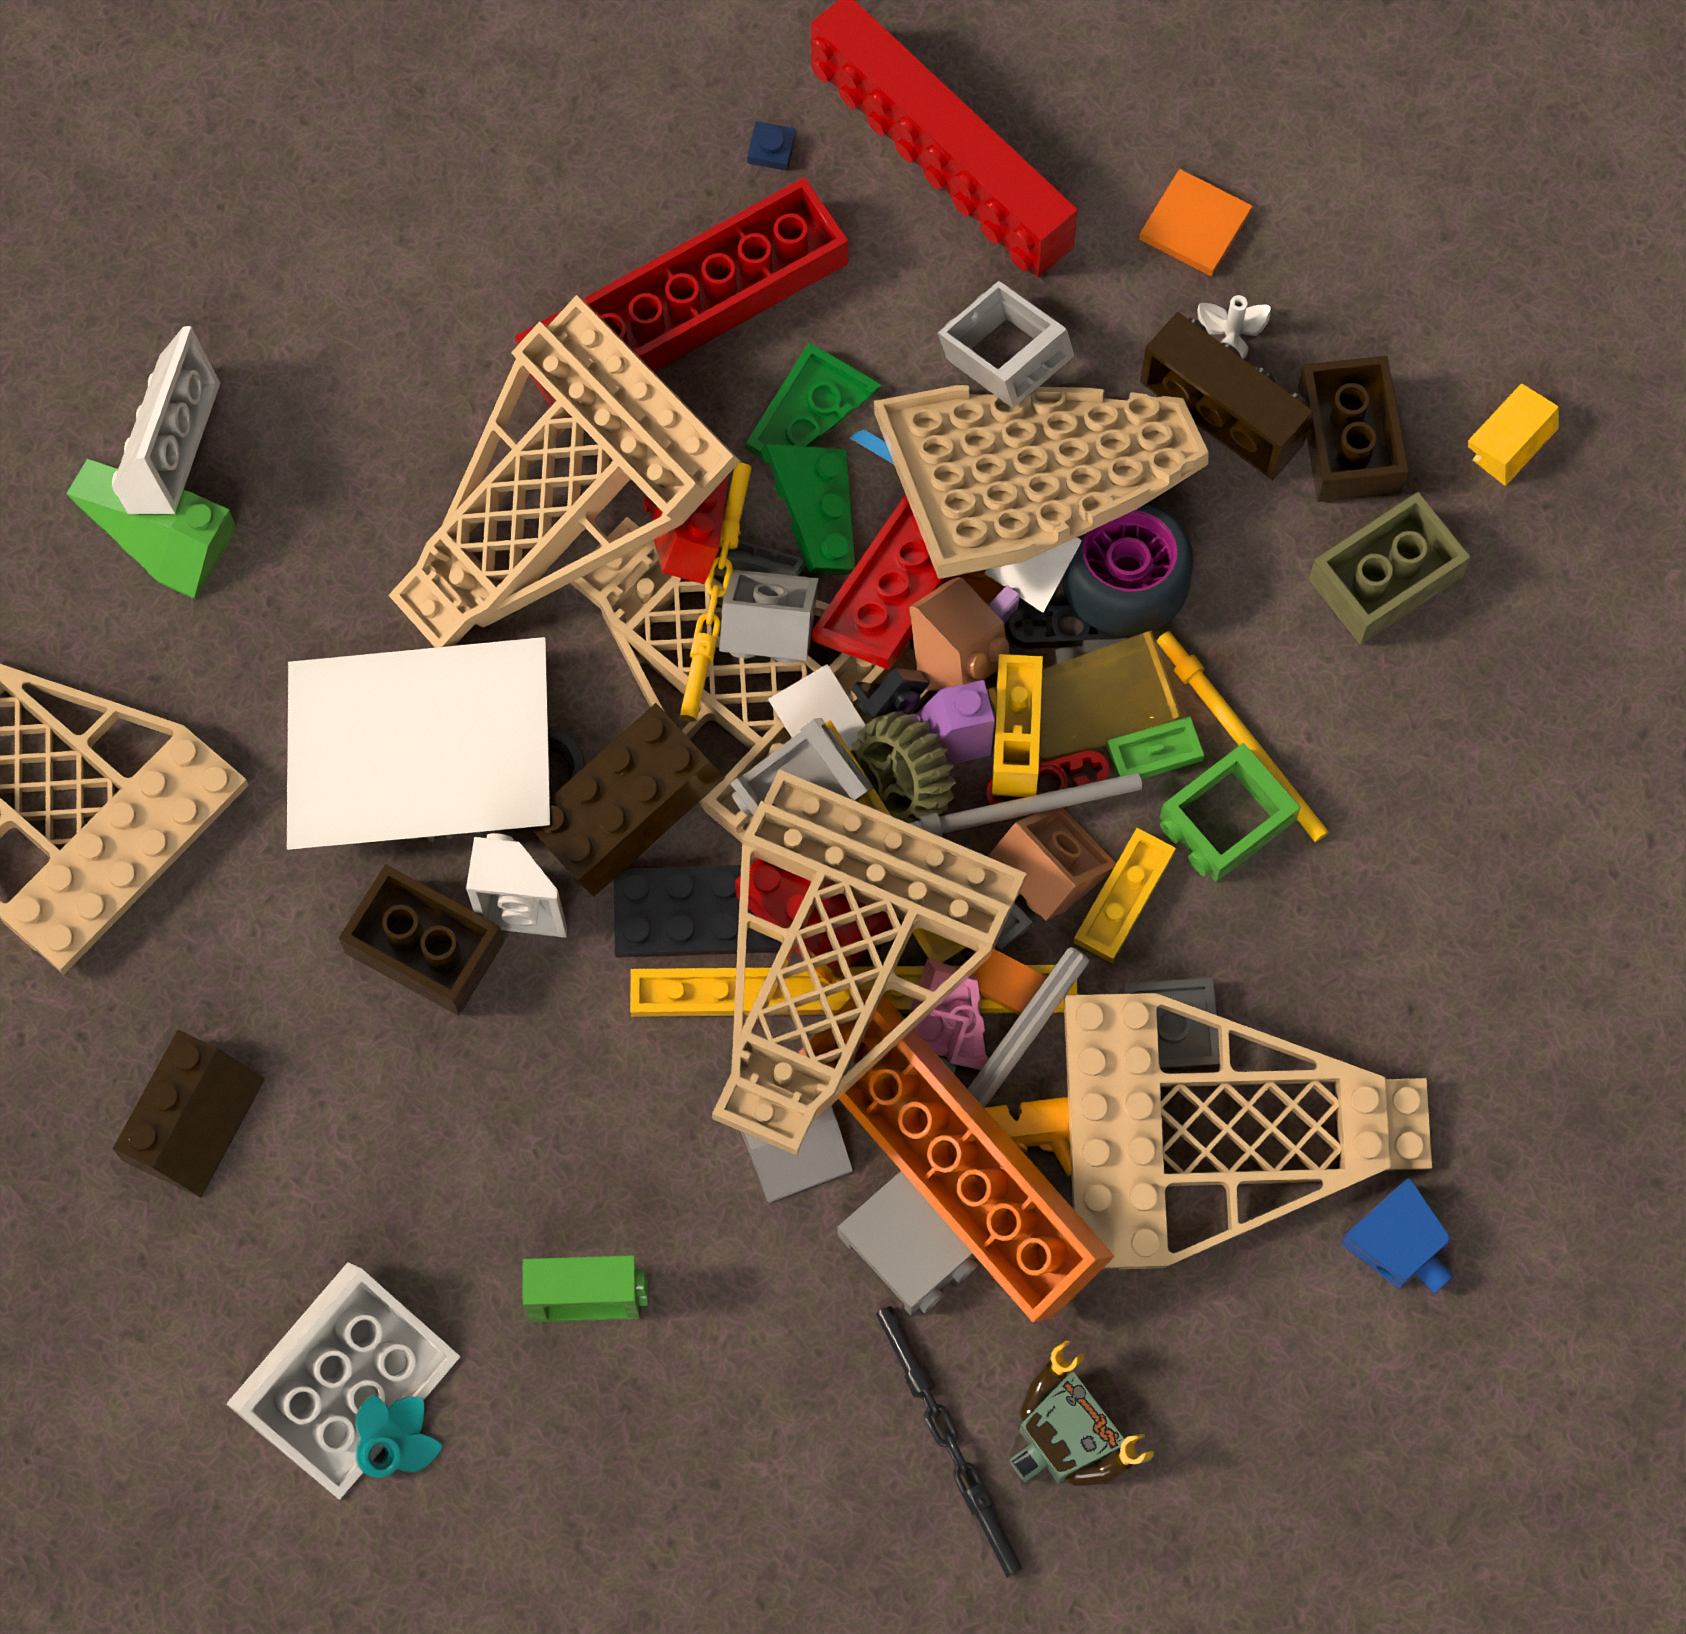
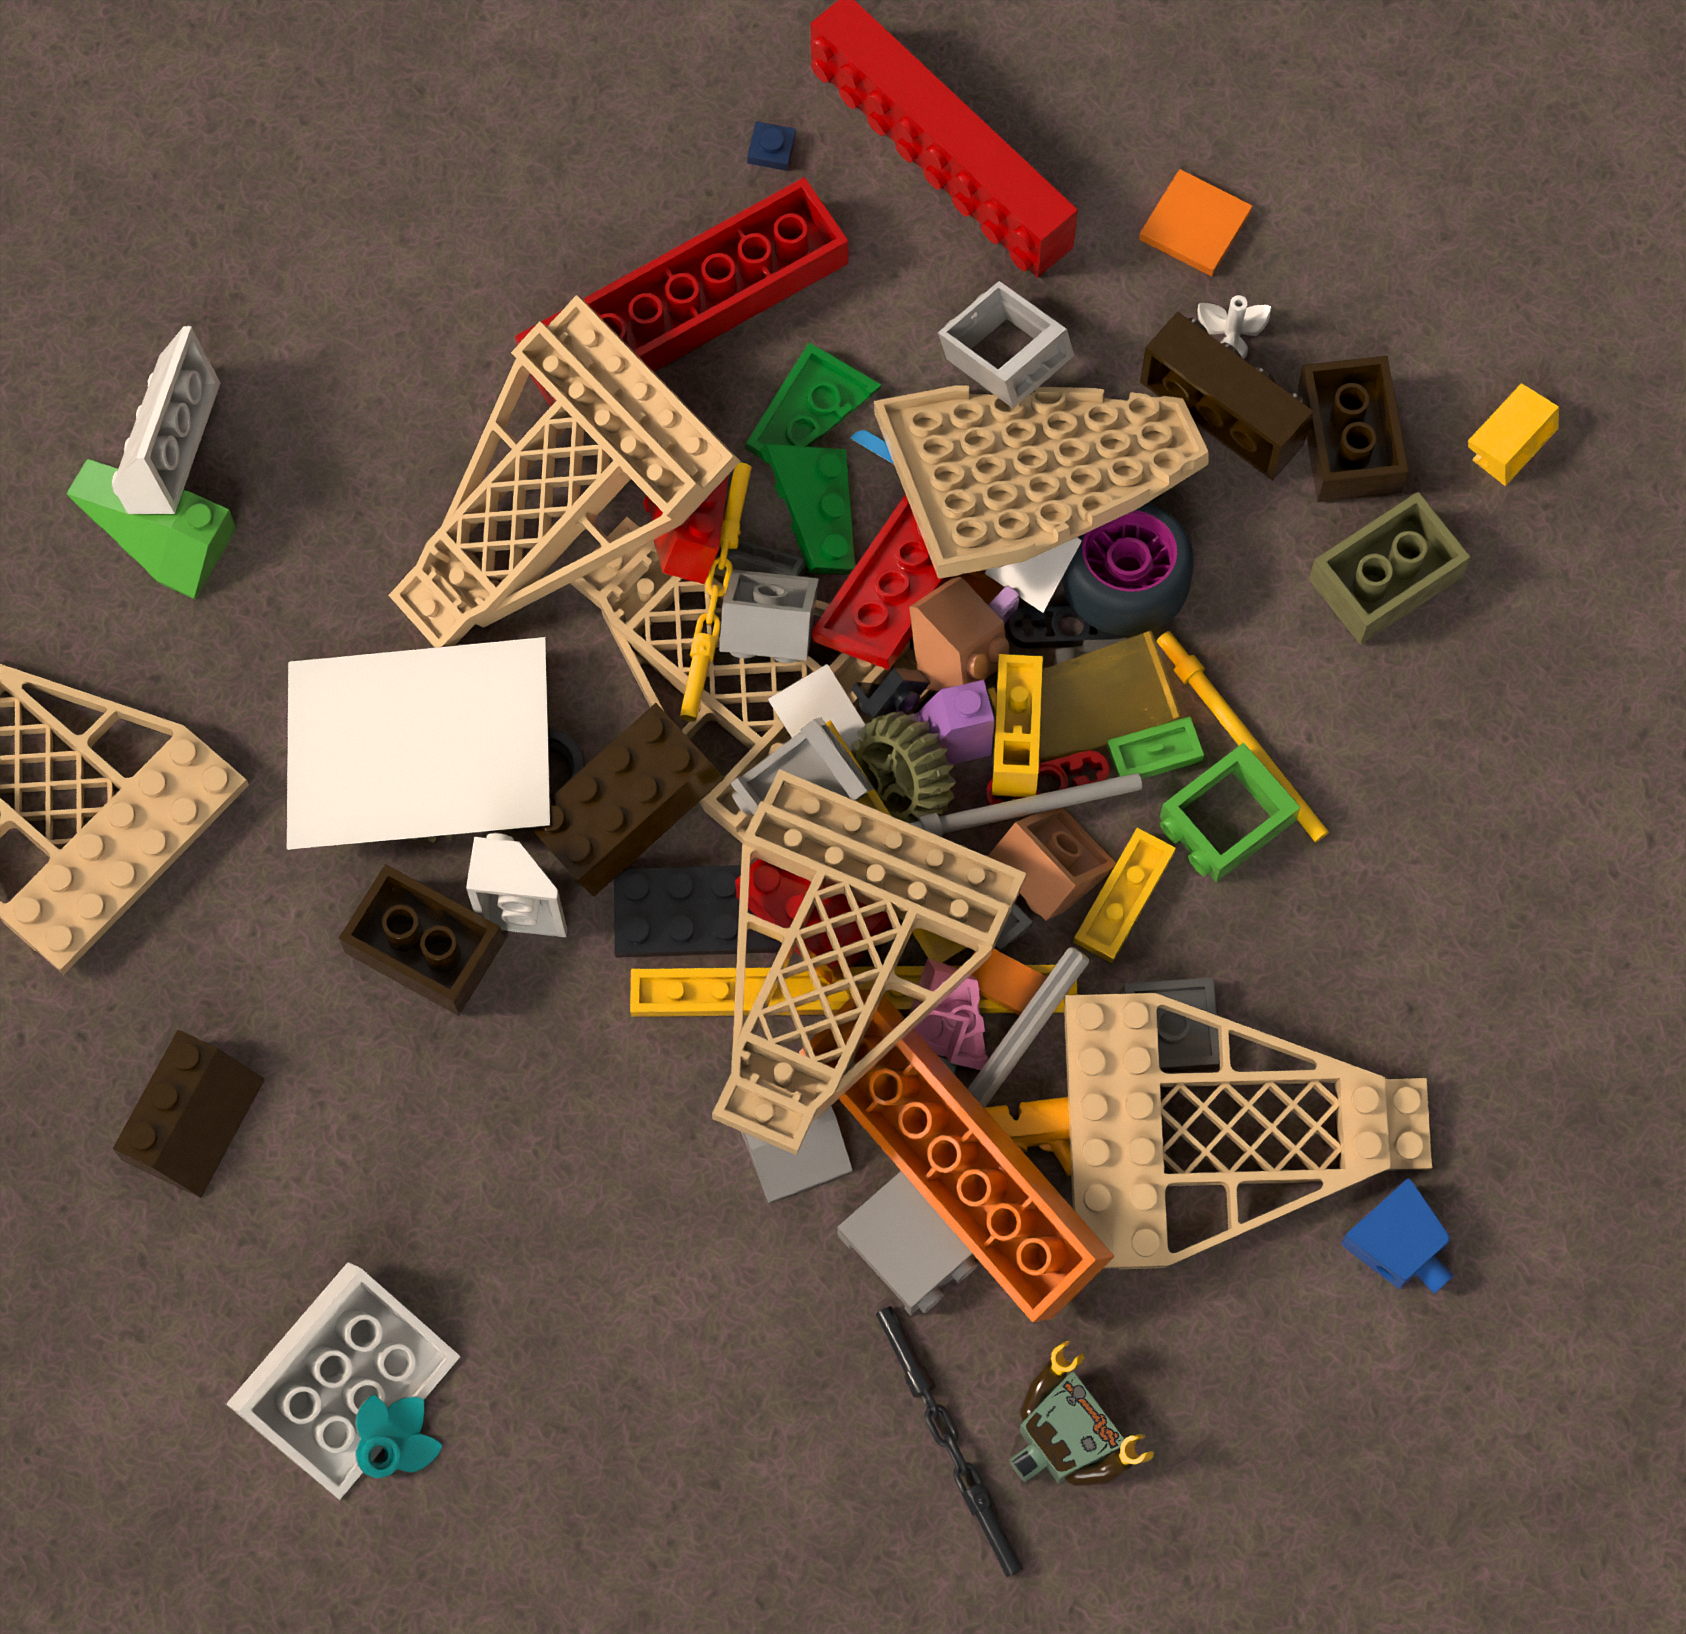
bright green window [523,1255,648,1323] -> none

